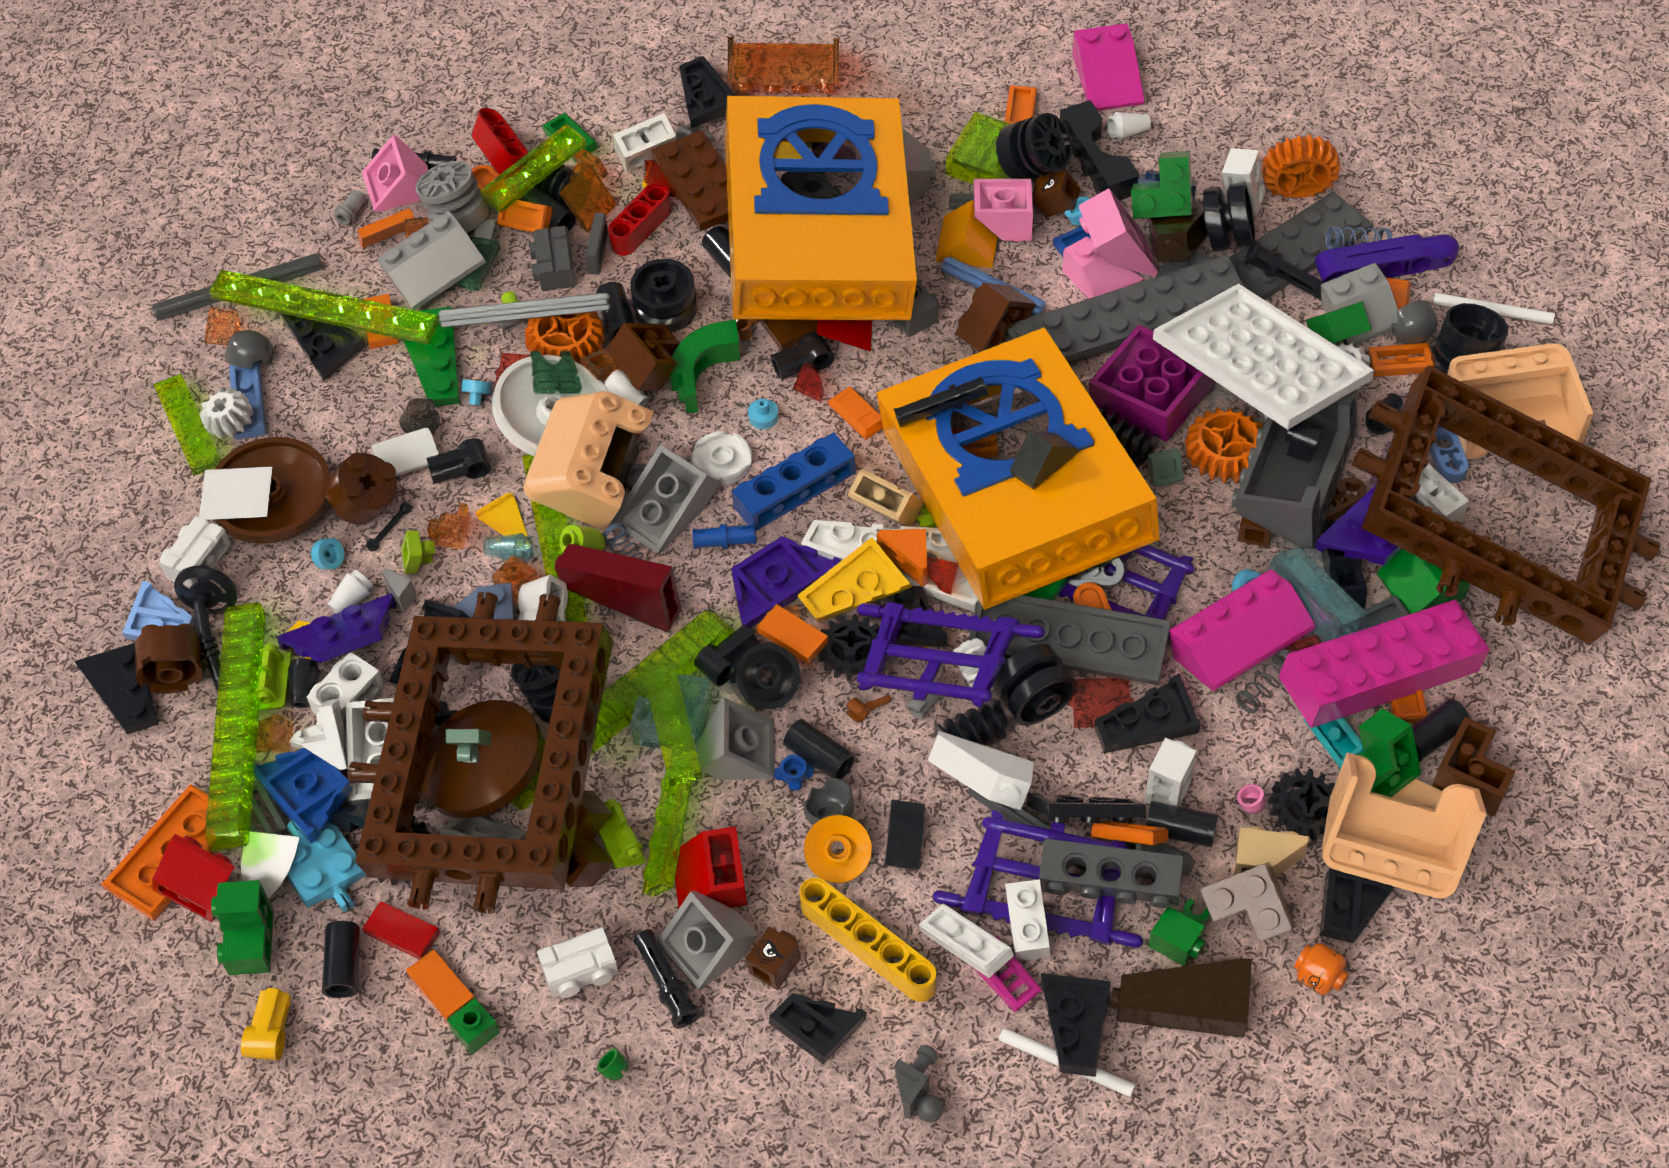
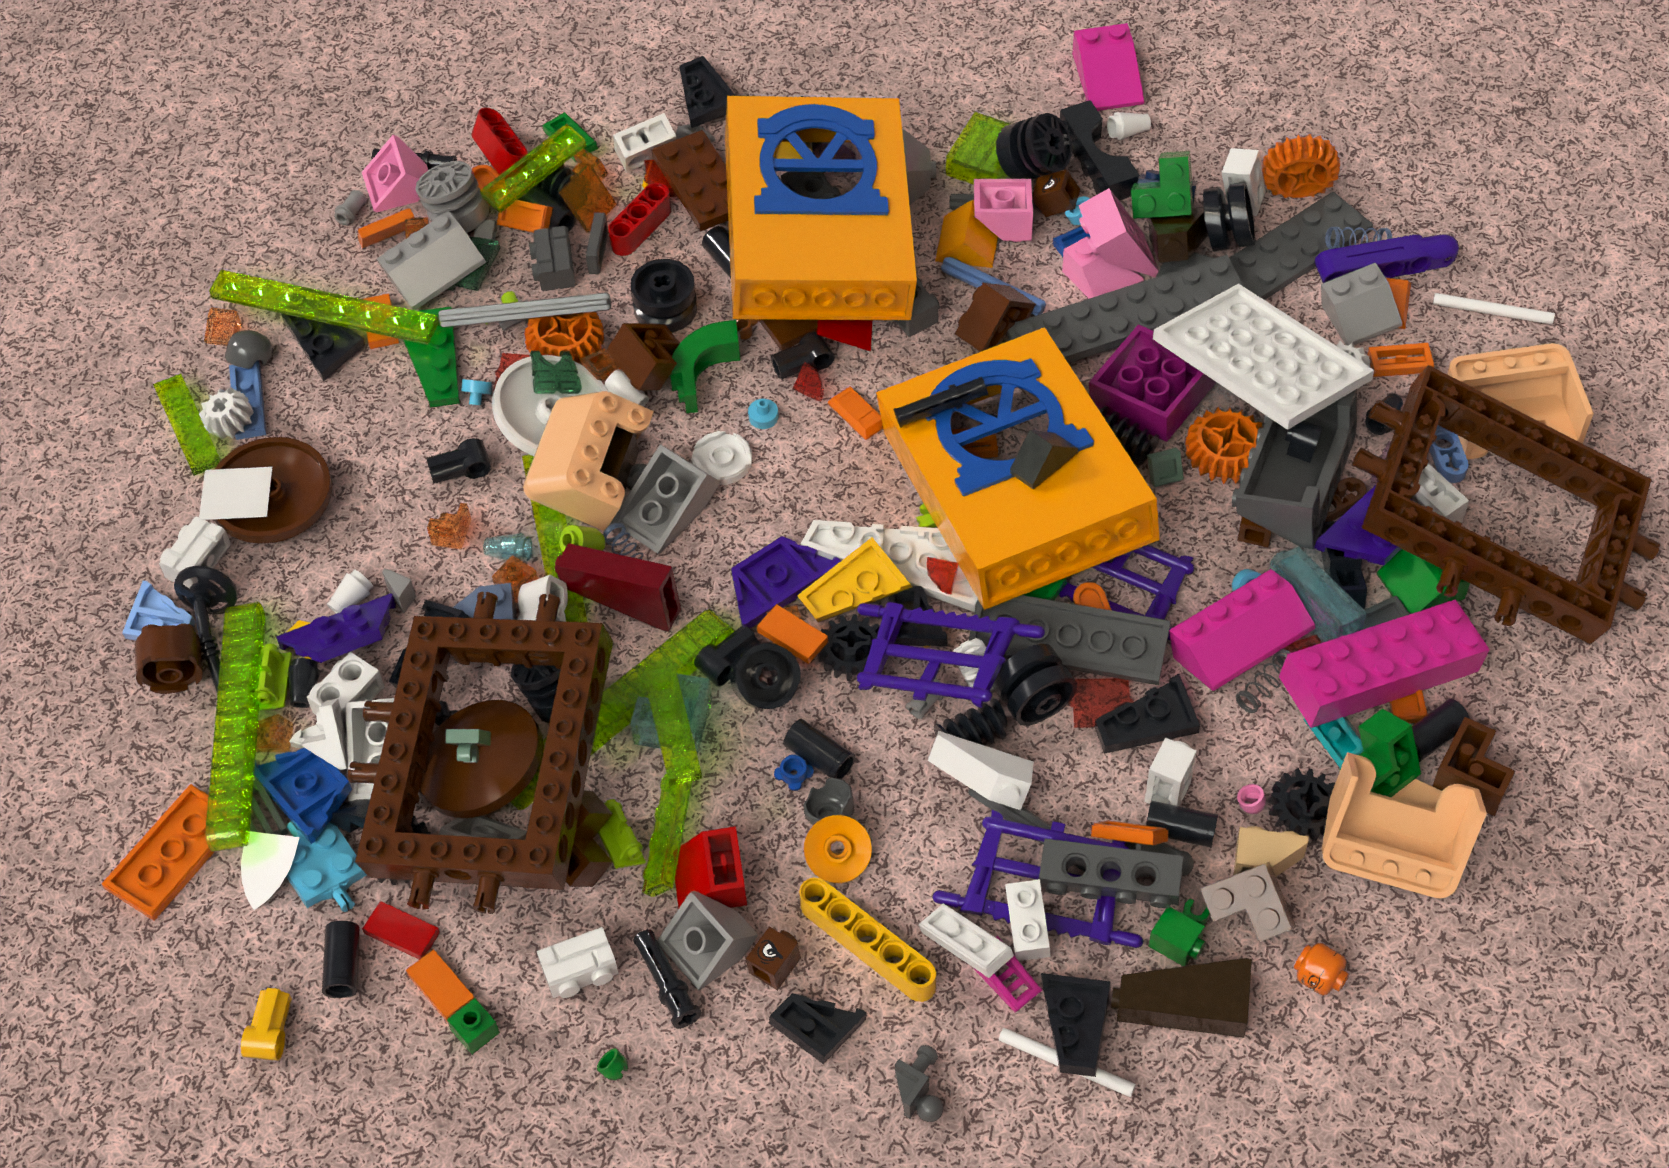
black wing [74,643,159,734] -> none
dark grey axle [152,253,322,320] -> none
red slope [152,834,235,922] -> none
green brick [211,880,274,975] -> none
medium azure tile [311,538,344,570] -> none
reddish brown brick [325,452,397,524] -> none
black hinge [366,502,412,552] -> none
white slope [371,427,438,477] -> none
clear smoke plate [399,398,440,434] -> none
lime tile [401,531,436,574] -> none
yellow sticker [476,493,531,550] -> none
black pin [596,282,635,342] -> none
blue pin [692,524,757,549] -> none
light grey slope [698,698,774,780] -> none
clear orange windscreen [727,37,843,93] -> none
blue brick [732,432,856,531] -> none
dark orange hand [846,694,892,723] -> none
tan brick [848,469,924,526] -> none
orange slope [876,529,927,587] -> none
black slope [884,799,925,870] -> none
orange tile [1004,85,1037,126] -> none
black wing [1027,793,1146,823] -> none
plate [1066,556,1127,586] -> none
black pin [1243,240,1325,301] -> none
green slope [1306,301,1372,343] -> none
black wing [1319,868,1394,943] -> none
dark grey hair [1391,300,1438,344] -> none
black wheel [1431,303,1509,374] -> none

